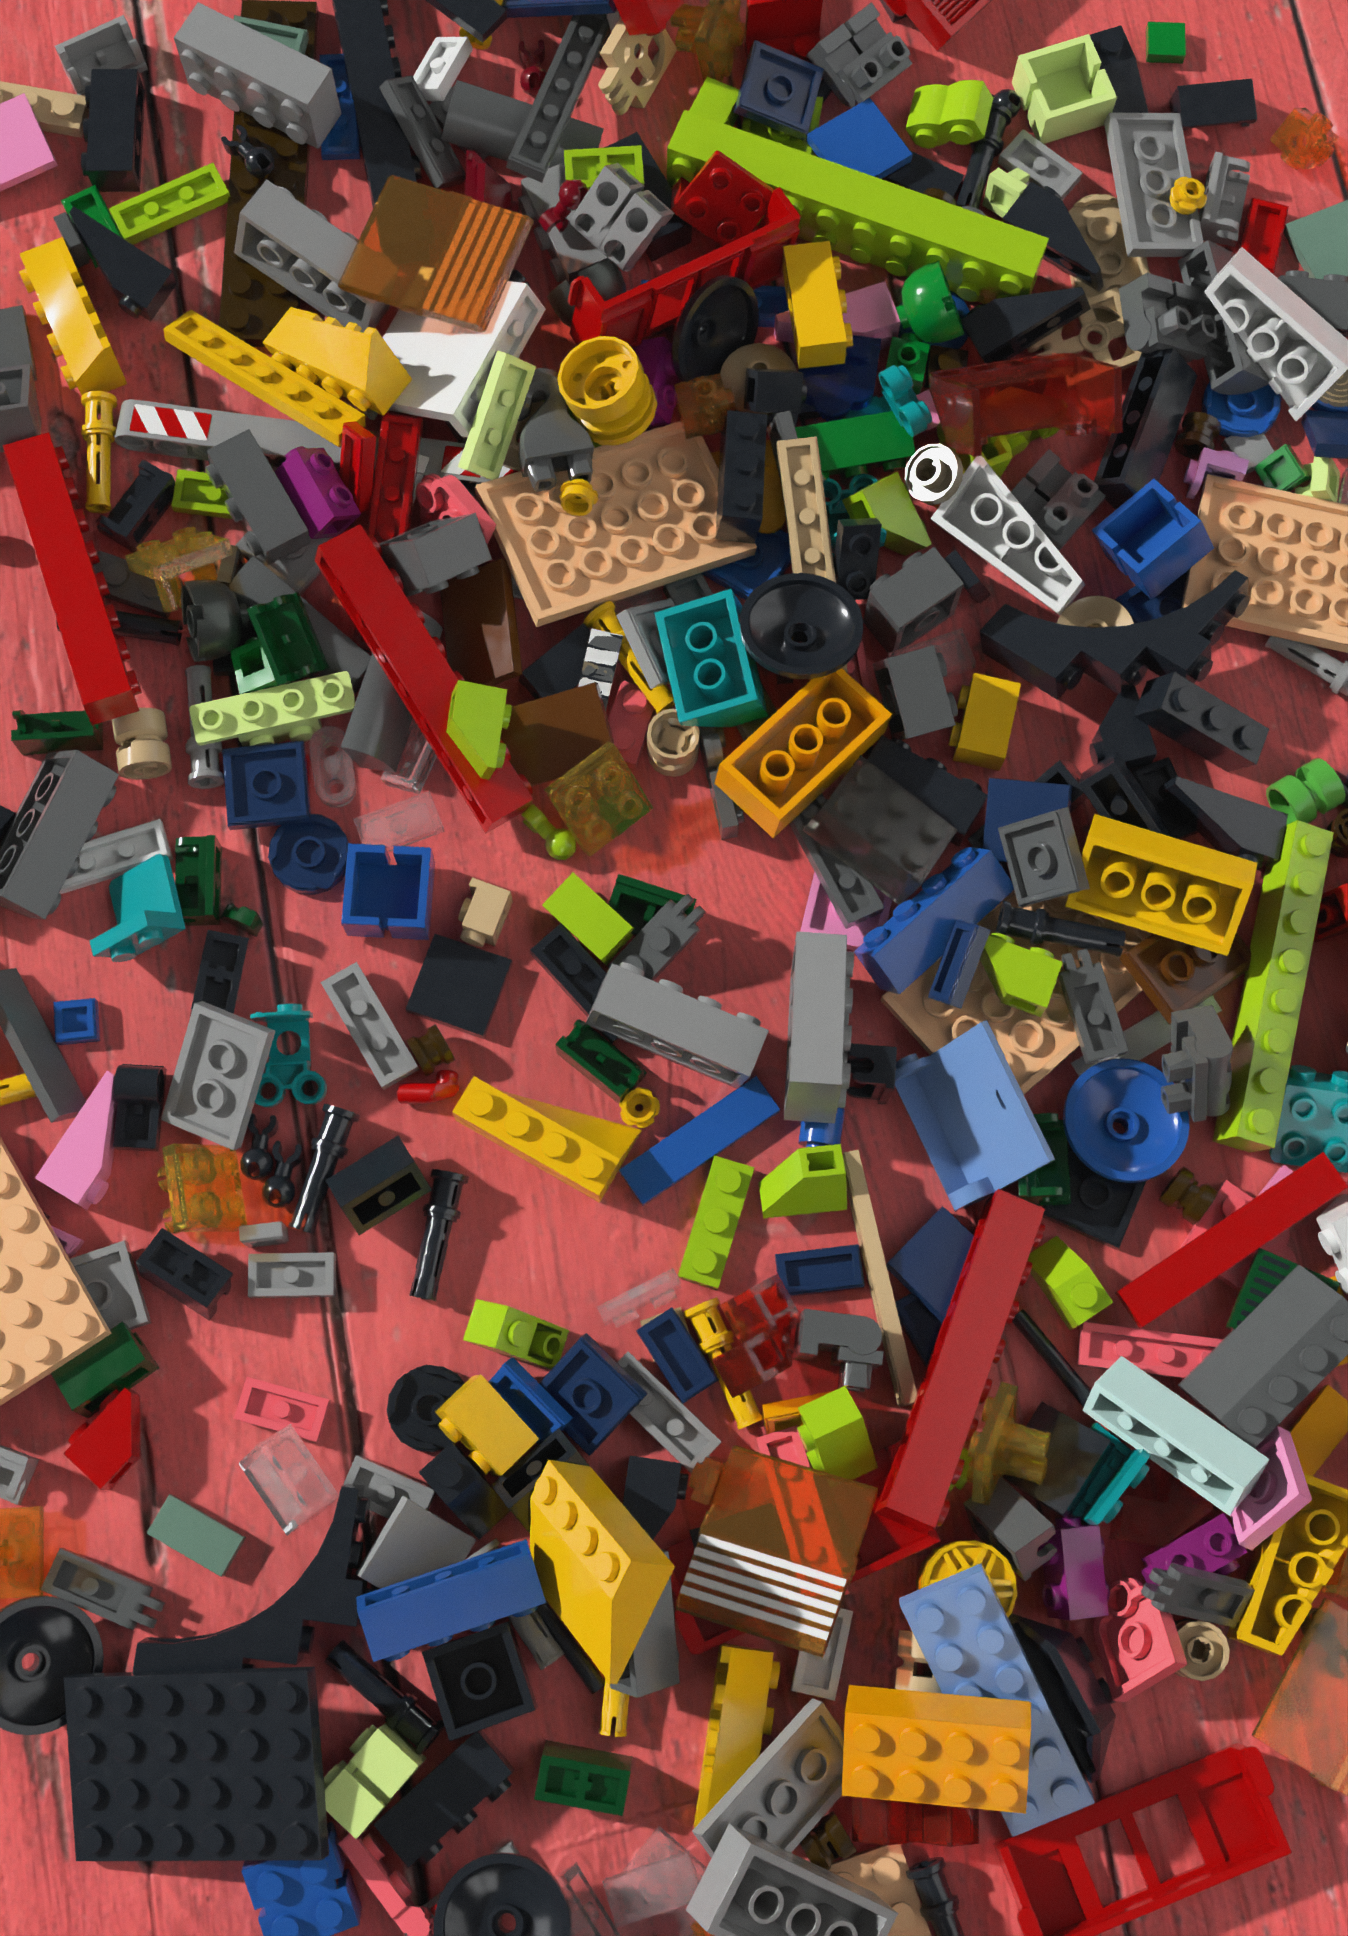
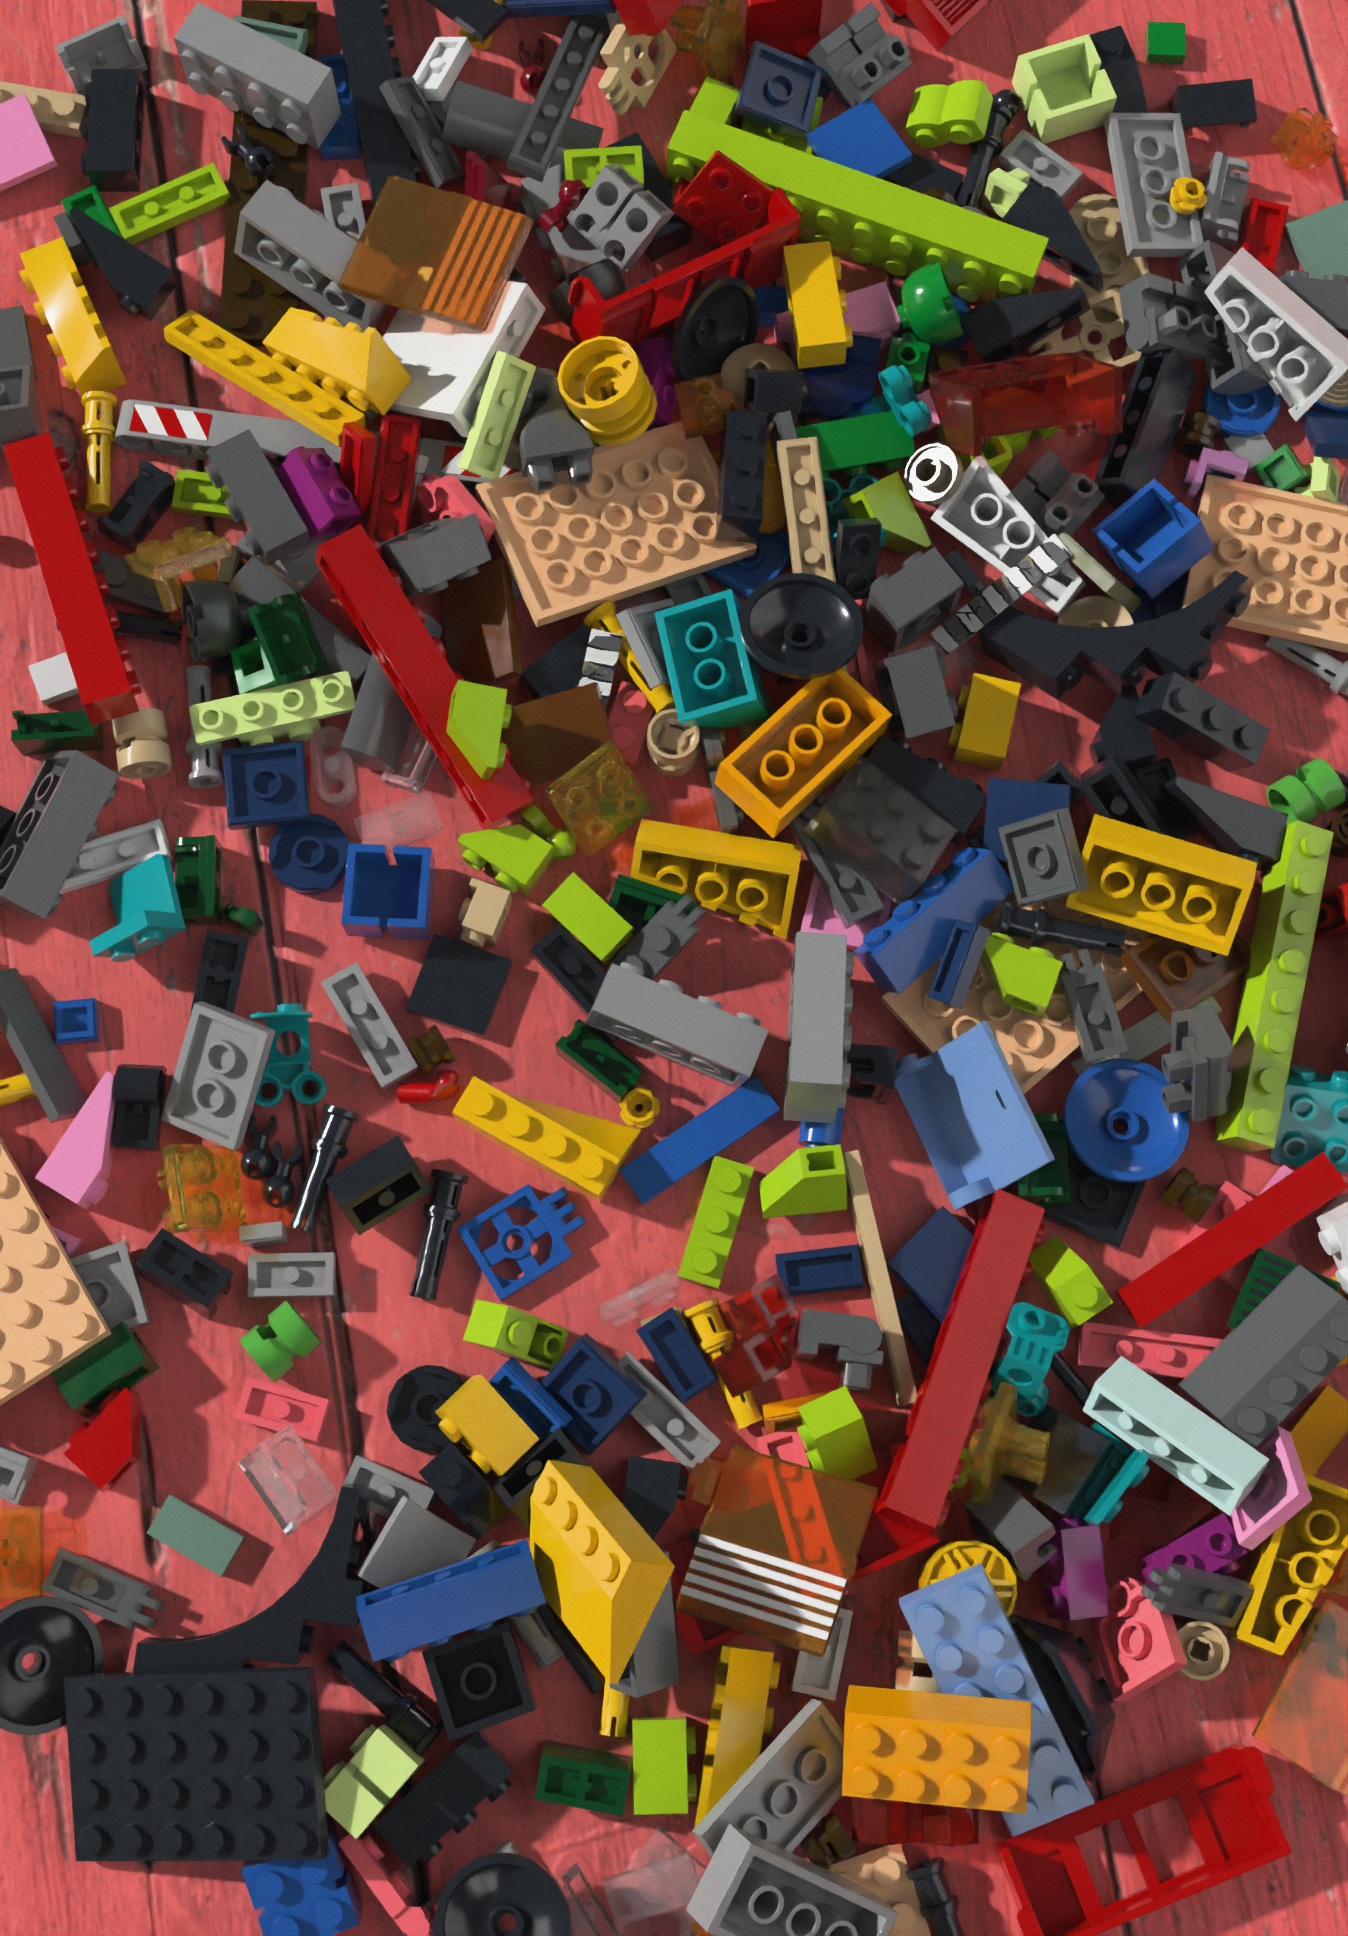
yellow plate [559,479,598,516] -> none
none -> white tile [28,652,79,706]
none -> bright green wheel [239,1300,322,1382]
none -> light grey plate [320,182,371,251]
none -> blue piece [456,1184,587,1302]
none -> lime slope [457,824,554,896]
none -> yellow wedge [630,819,802,940]
none -> lime brick [632,1716,697,1815]
none -> sticker [931,533,1072,655]
none -> teal piece [986,1301,1070,1417]
none -> tile [1058,532,1142,614]

